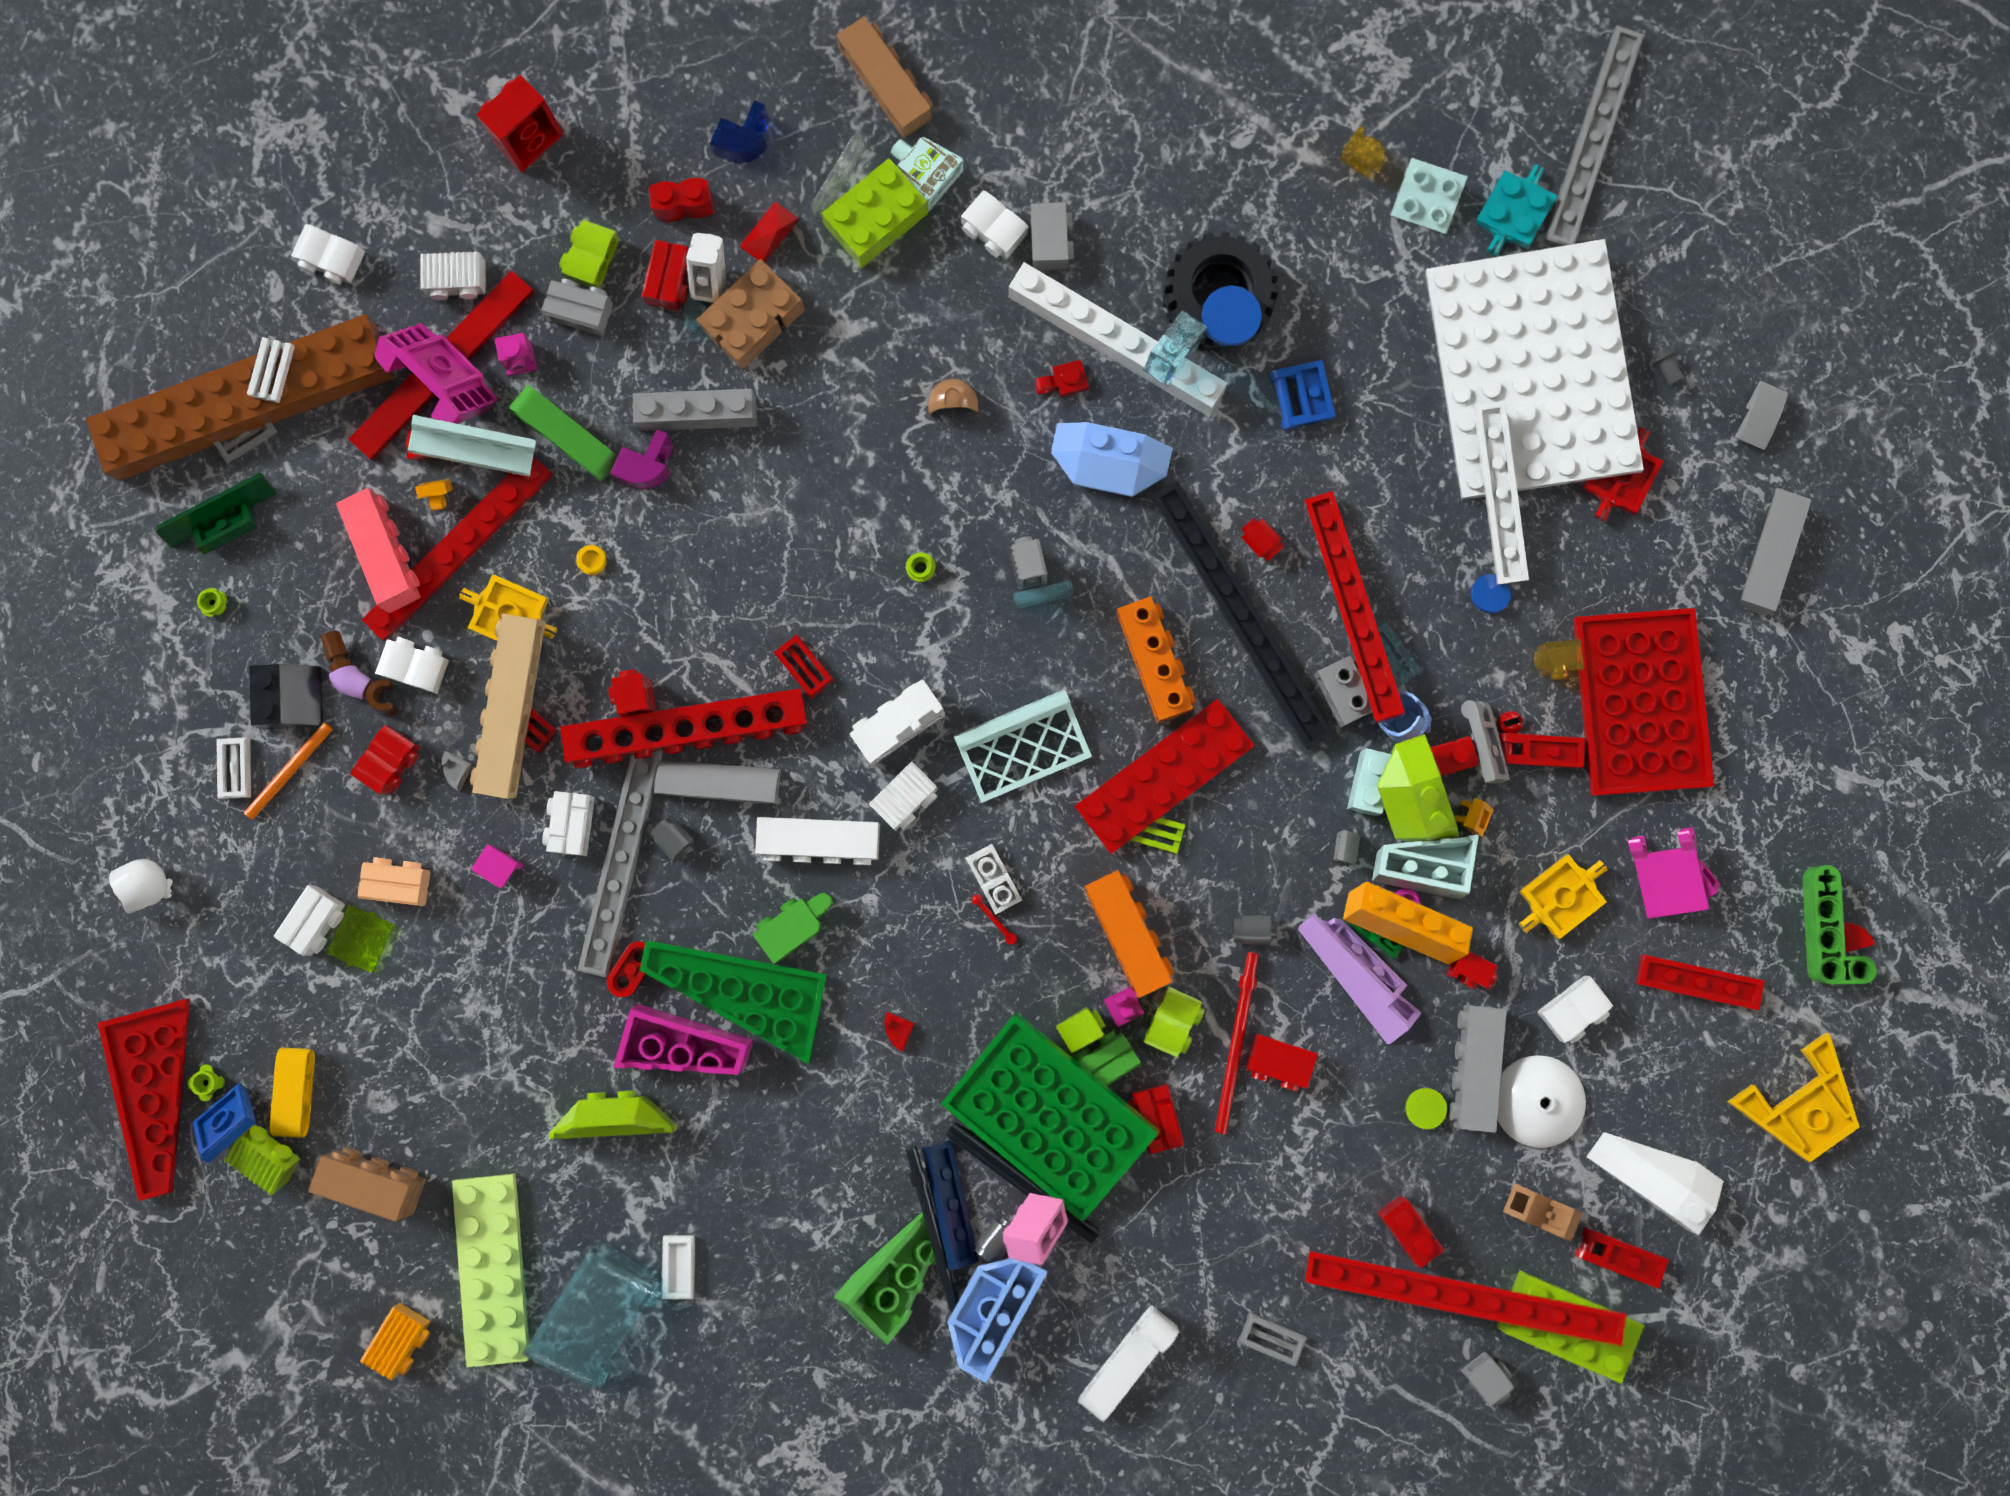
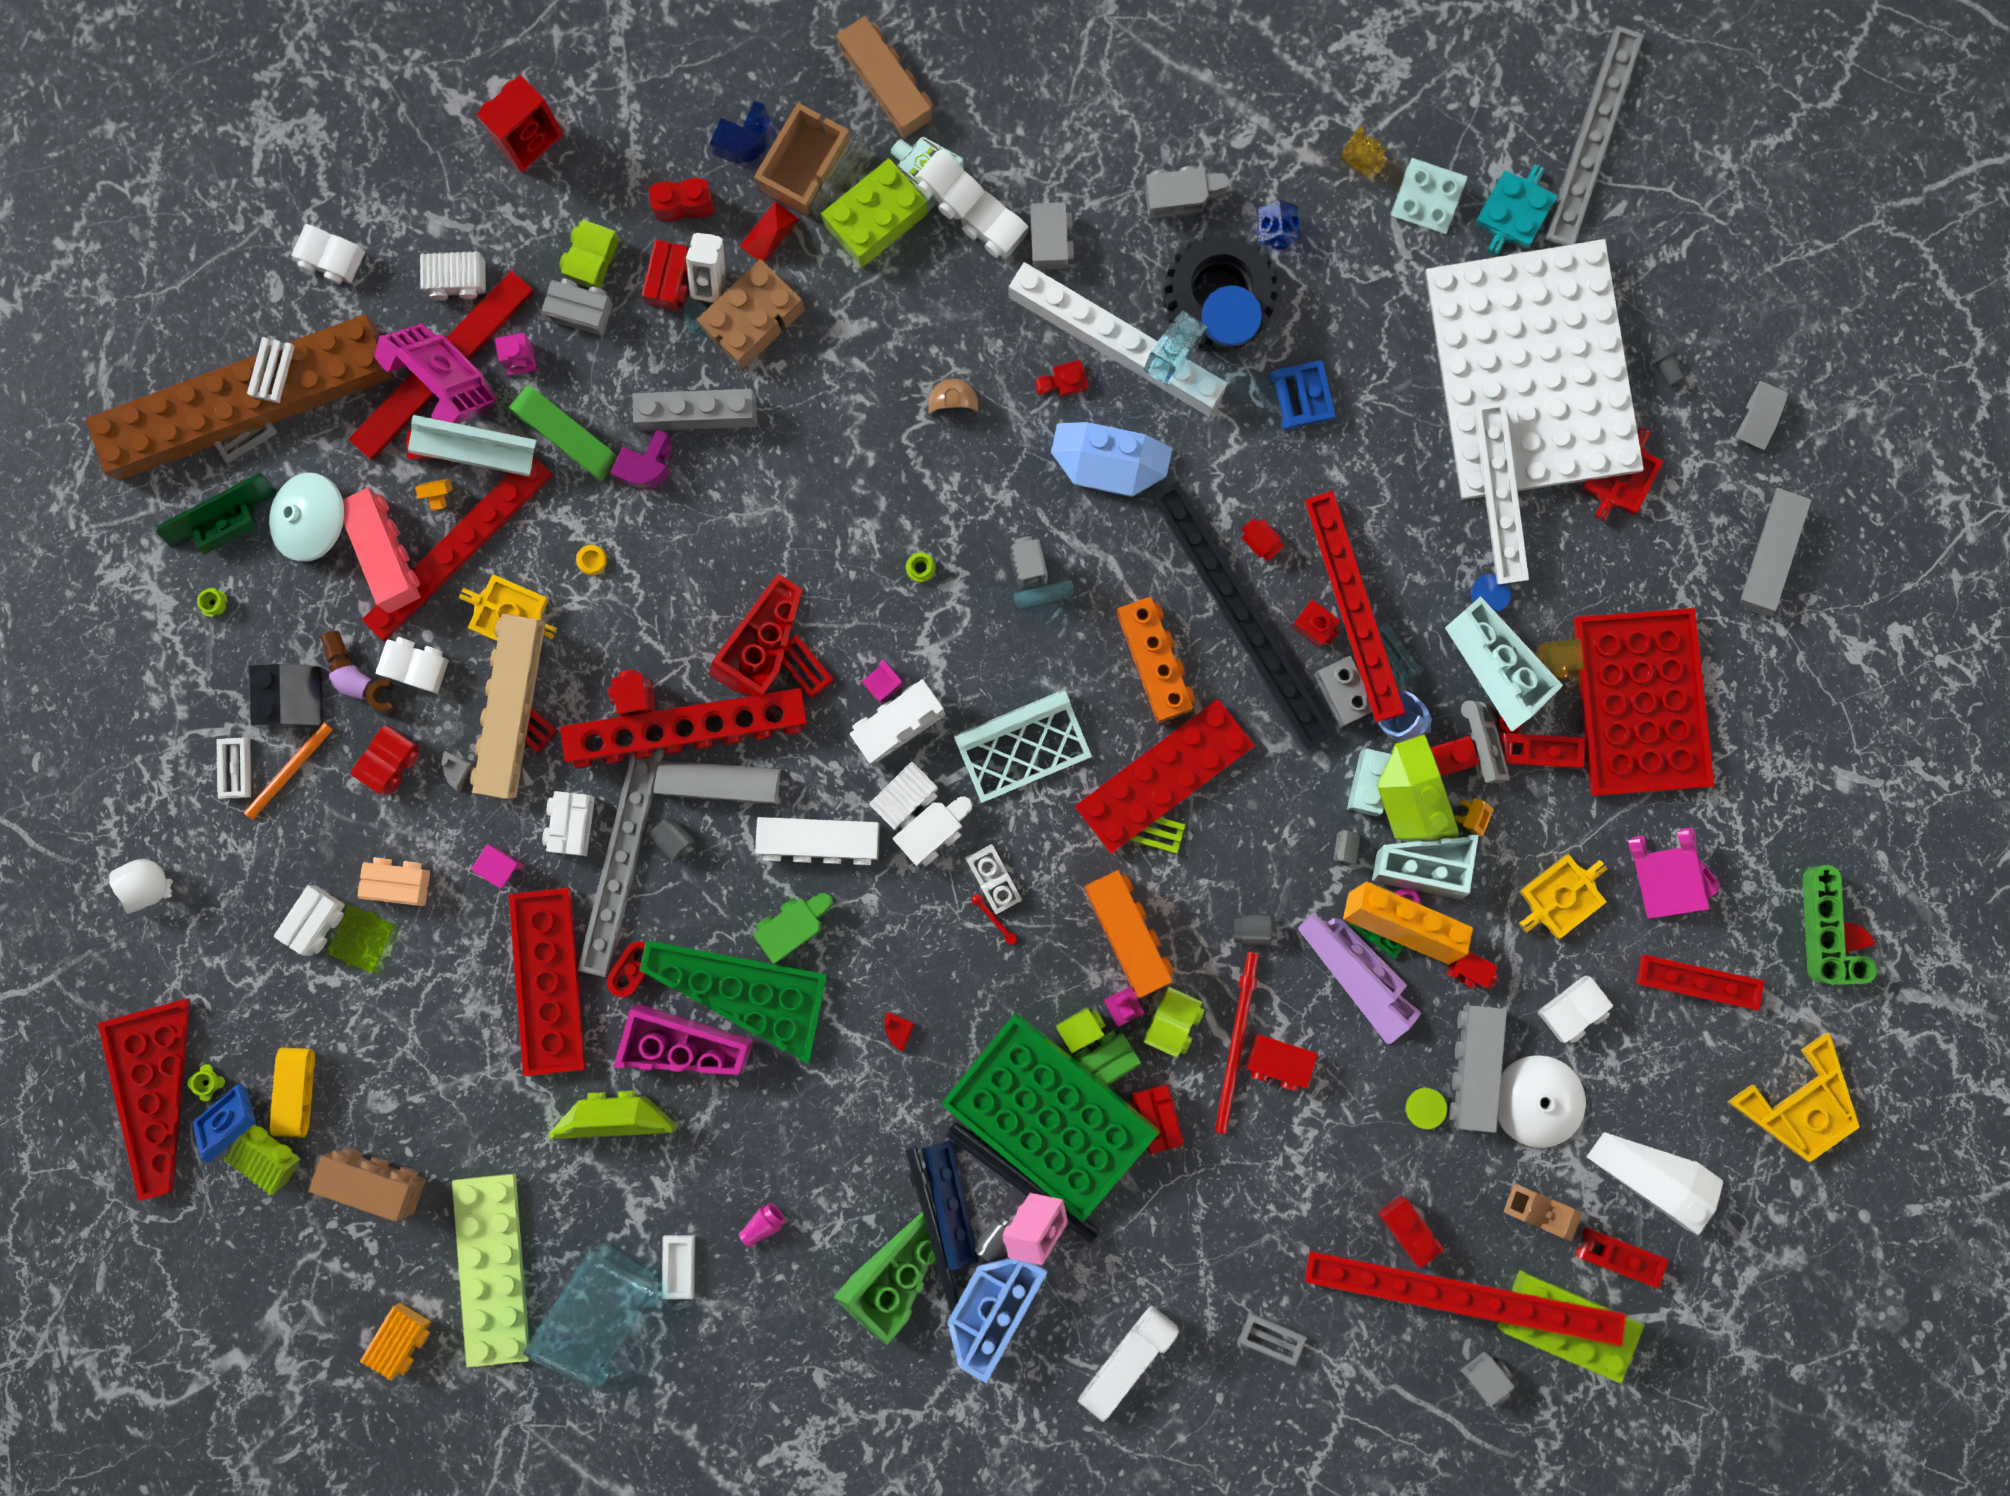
none -> light aqua dish [269,473,344,562]
none -> red plate [508,888,586,1076]
none -> red wedge [708,573,803,697]
none -> dark pink cone [739,1203,785,1248]
none -> medium nougat piece [754,103,852,217]
none -> dark pink panel [862,660,904,705]
none -> white hinge [892,796,973,867]
none -> white brick [914,149,985,219]
none -> light grey hinge [1144,166,1230,219]
none -> clear blue brick [1256,200,1301,250]
none -> red brick [1291,600,1341,649]
none -> light aqua wedge [1445,596,1563,732]

